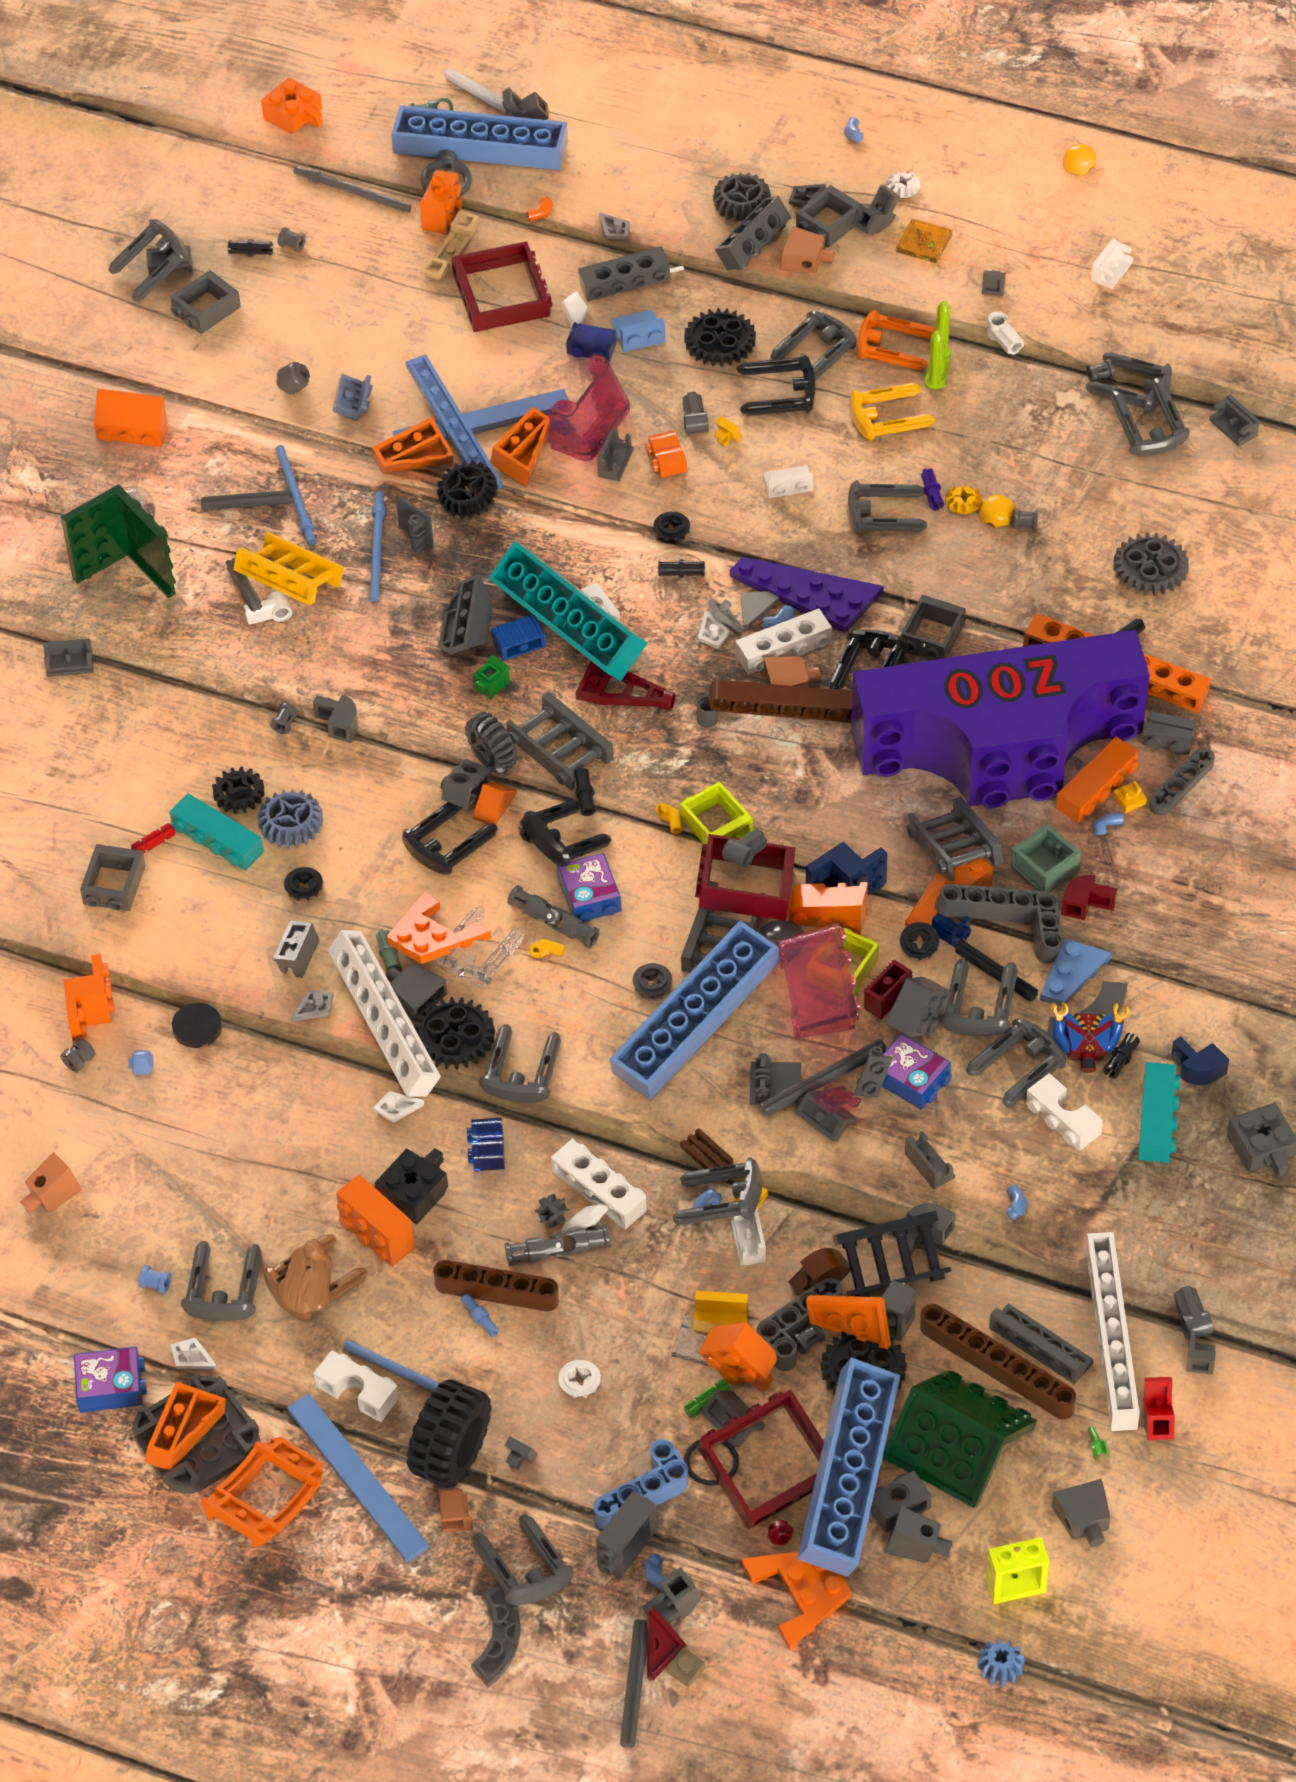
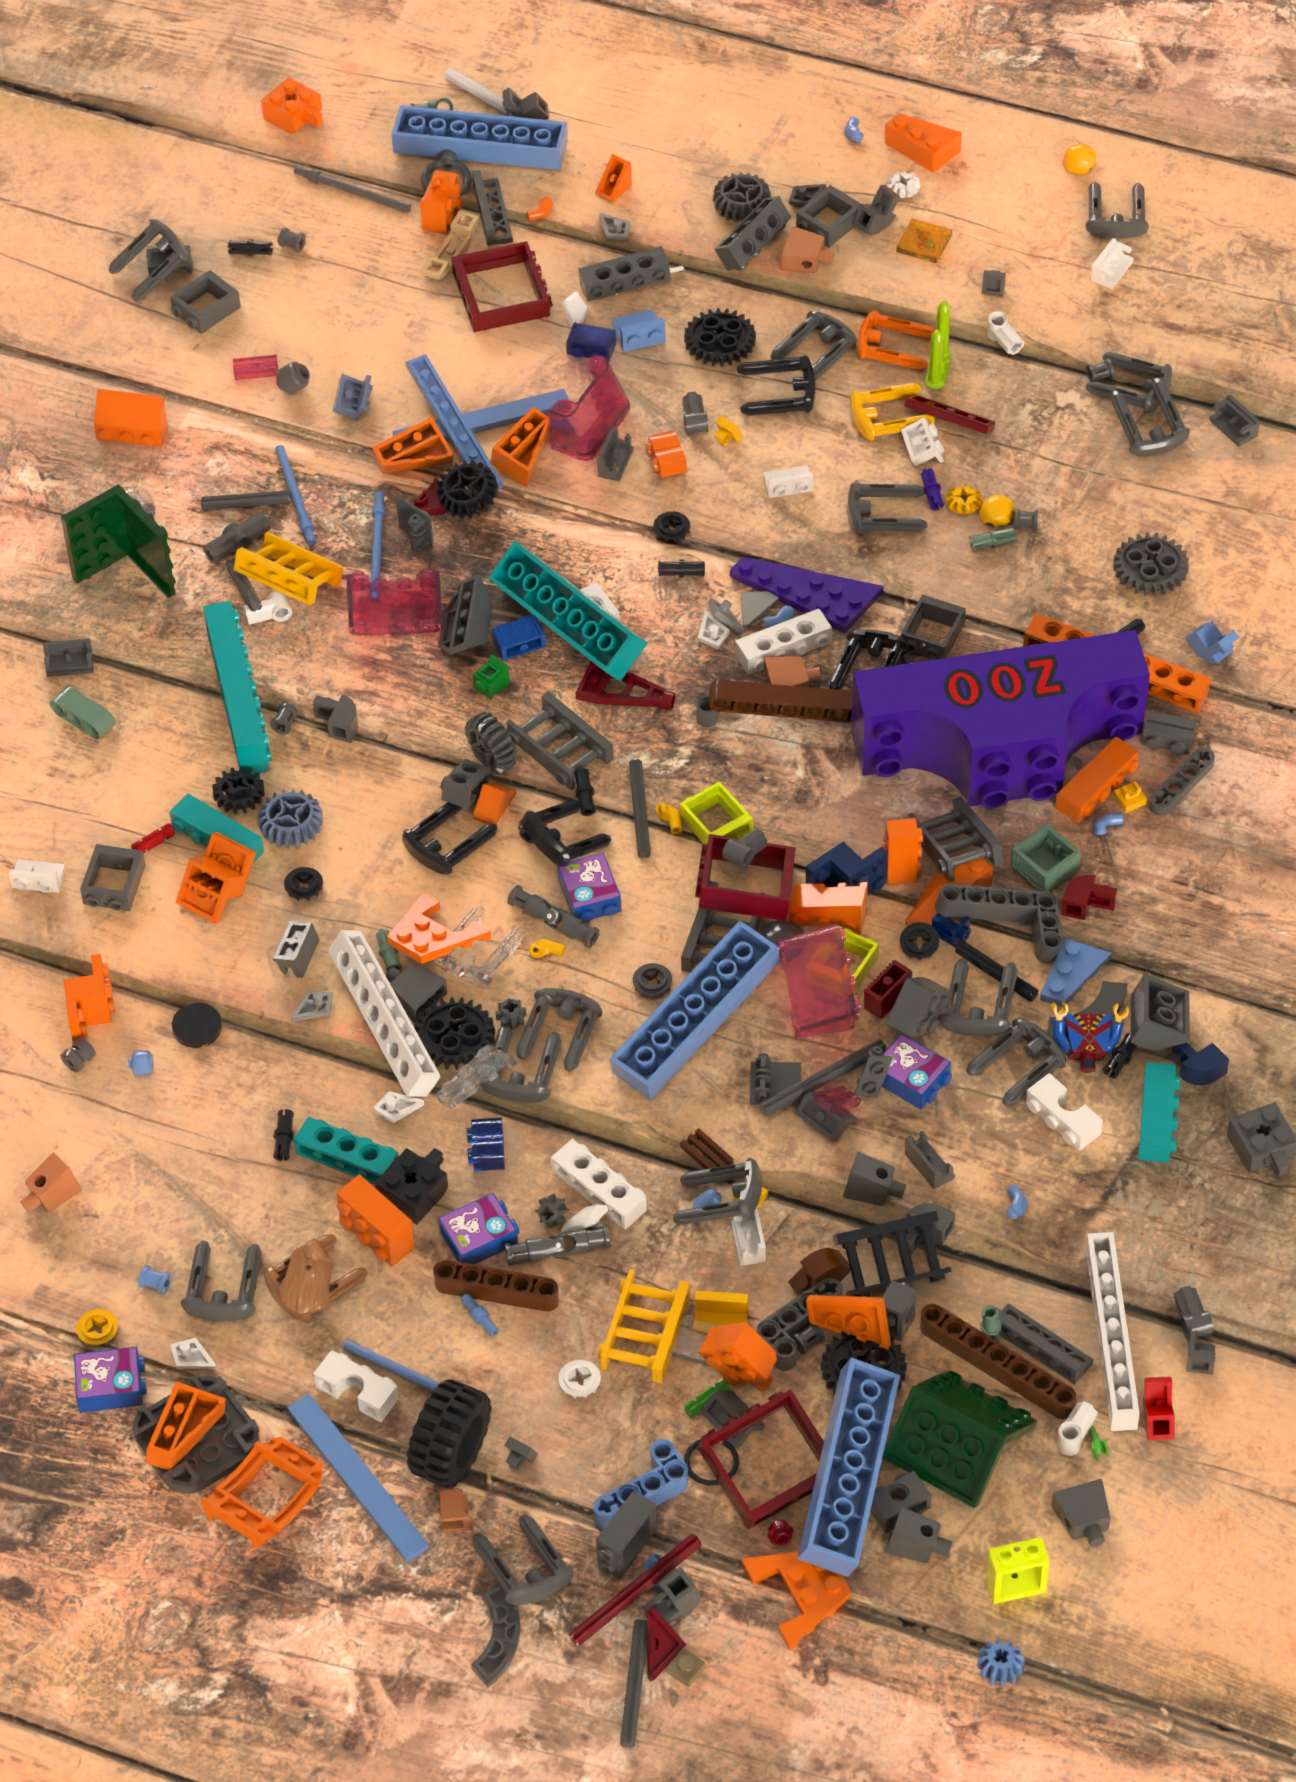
none -> white bracket [9,859,66,893]
none -> sand green beam [49,686,116,739]
none -> yellow gear [76,1309,119,1348]
none -> orange bracket [175,832,257,923]
none -> dark grey piece [203,513,271,563]
none -> teal brick [203,601,272,774]
none -> clear pink tile [233,354,278,380]
none -> black pin [273,1109,294,1161]
none -> teal brick [294,1117,399,1185]
none -> clear pink windscreen [346,569,443,635]
none -> dark red tile [414,478,446,516]
none -> clear wing [435,1044,517,1109]
none -> brick [438,1193,520,1265]
none -> dark grey fence [472,170,513,246]
none -> dark grey gear [495,998,527,1030]
none -> dark grey piece [516,988,603,1072]
none -> dark red axle [569,1534,702,1646]
none -> orange slope [595,154,632,202]
none -> yellow fence [597,1269,690,1384]
none -> dark grey axle [629,759,651,858]
none -> dark grey torso [843,1151,906,1206]
none -> orange wedge [882,818,923,885]
none -> orange wedge [885,113,962,173]
none -> white bracket [901,417,945,467]
none -> dark red tile [904,394,996,435]
none -> sand green axle [969,528,1016,551]
none -> sand green axle [980,1305,1002,1341]
none -> white piece [1057,1401,1098,1456]
none -> dark grey piece [1086,182,1149,238]
none -> dark grey slope [1131,974,1190,1051]
none -> medium blue brick [1185,620,1239,664]

